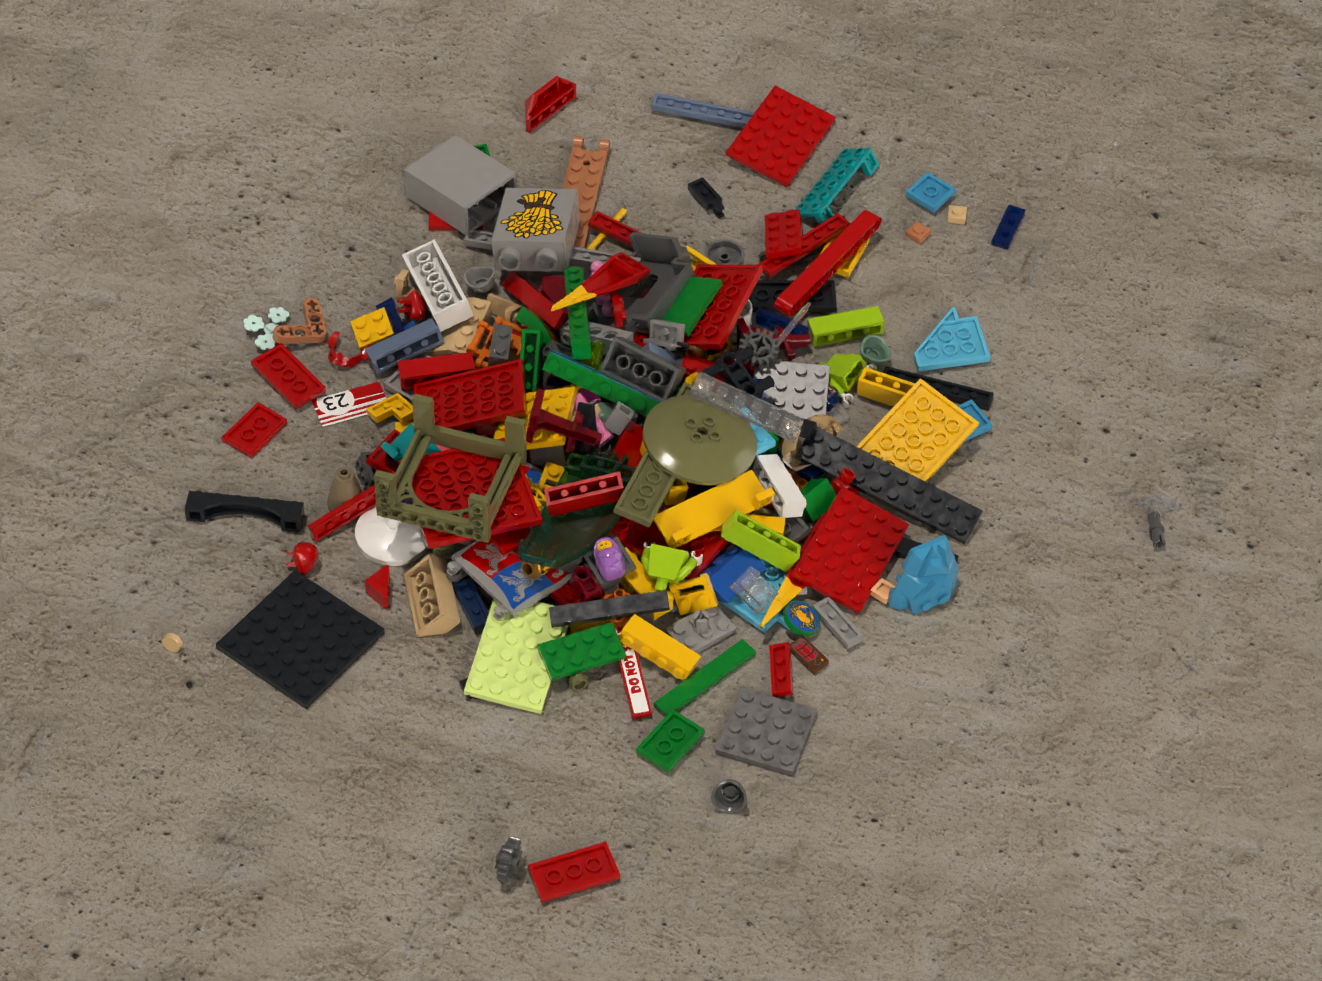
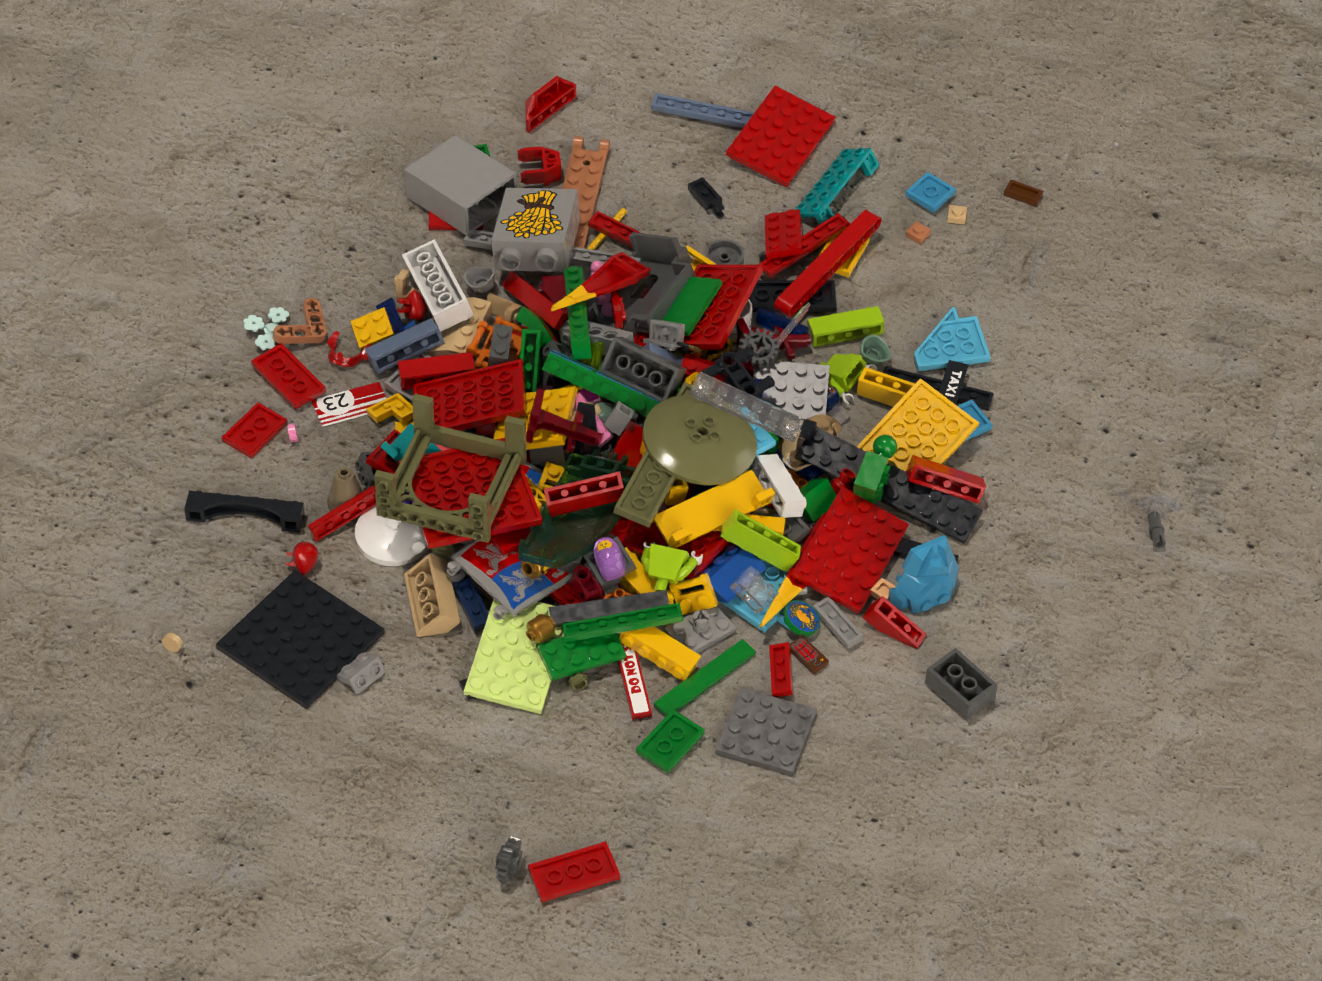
red slope [365,565,390,609] -> none
dark grey helmet [711,779,747,814] -> none
clear blue tile [991,205,1026,250] -> none
none -> bright pink tile [287,423,298,443]
none -> light grey bracket [337,652,386,695]
none -> red piece [517,146,561,186]
none -> pearl gold head [526,614,556,644]
none -> green tile [562,603,683,643]
none -> green brick [853,434,898,504]
none -> red slope [862,596,926,649]
none -> red brick [905,455,986,504]
none -> dark grey brick [925,648,998,720]
none -> black sticker [939,360,969,405]
none -> reddish brown tile [1003,180,1044,207]

